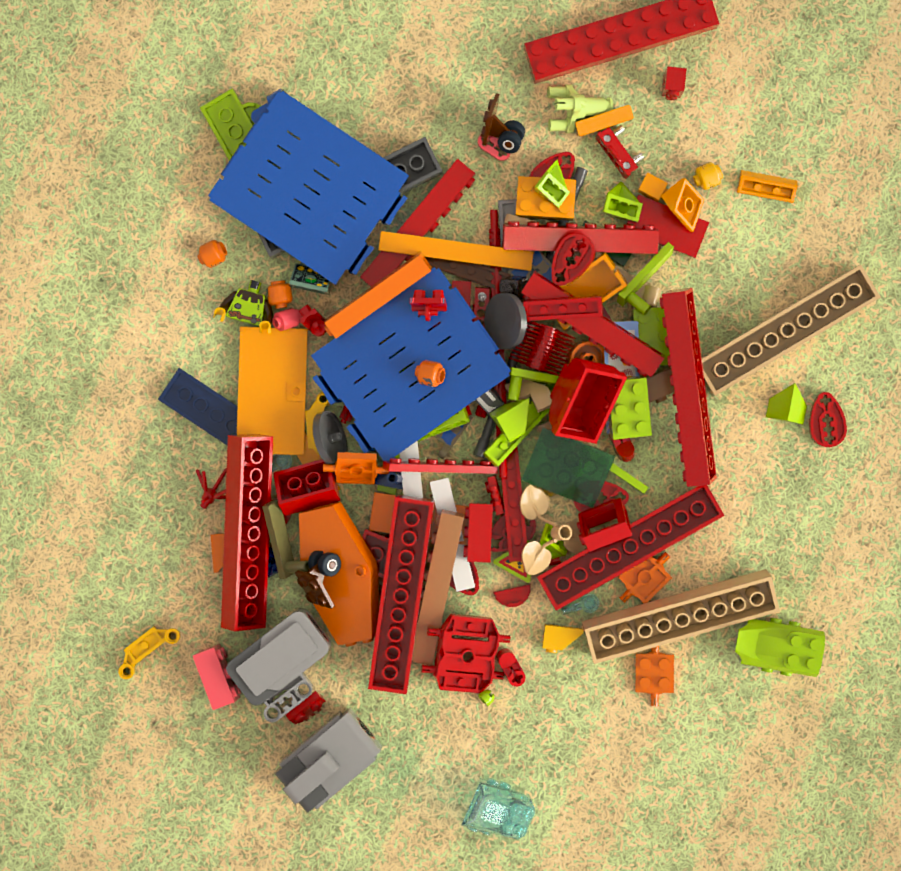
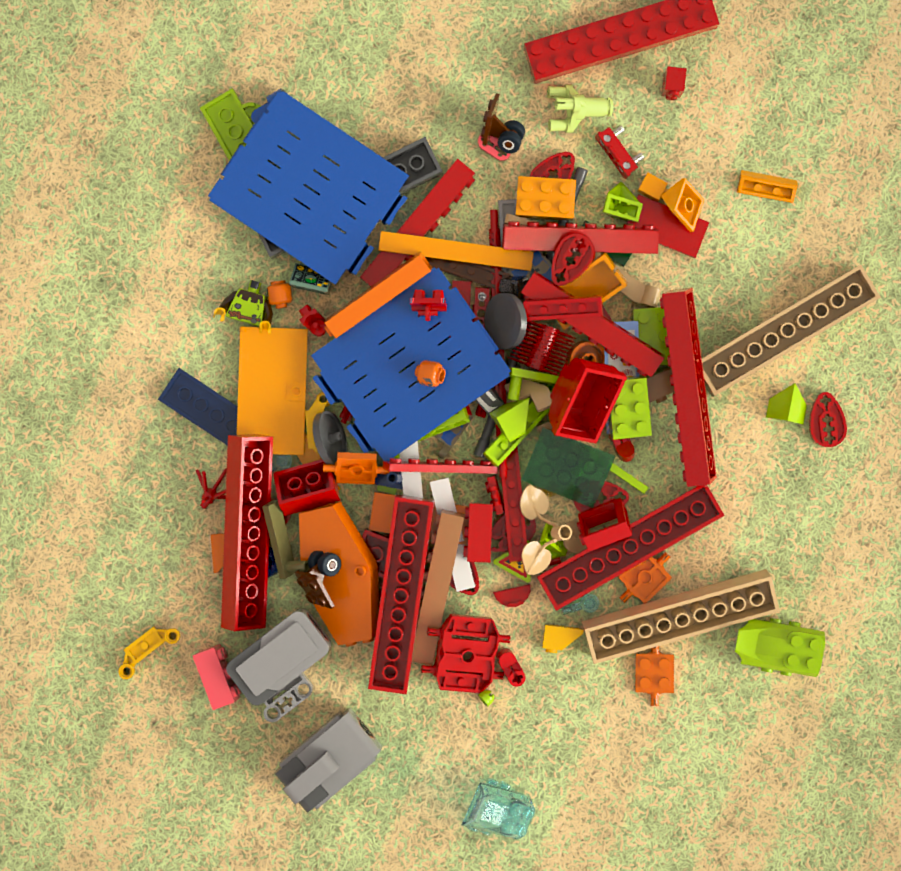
orange head [197,240,227,268] -> none
coral brick [272,308,302,331] -> none
red hinge [285,691,326,725] -> none
lime slope [534,160,570,208] -> none
light orange slope [575,105,634,137] -> none
lime piece [617,242,674,315] -> none
yellow head [693,162,723,190] -> none

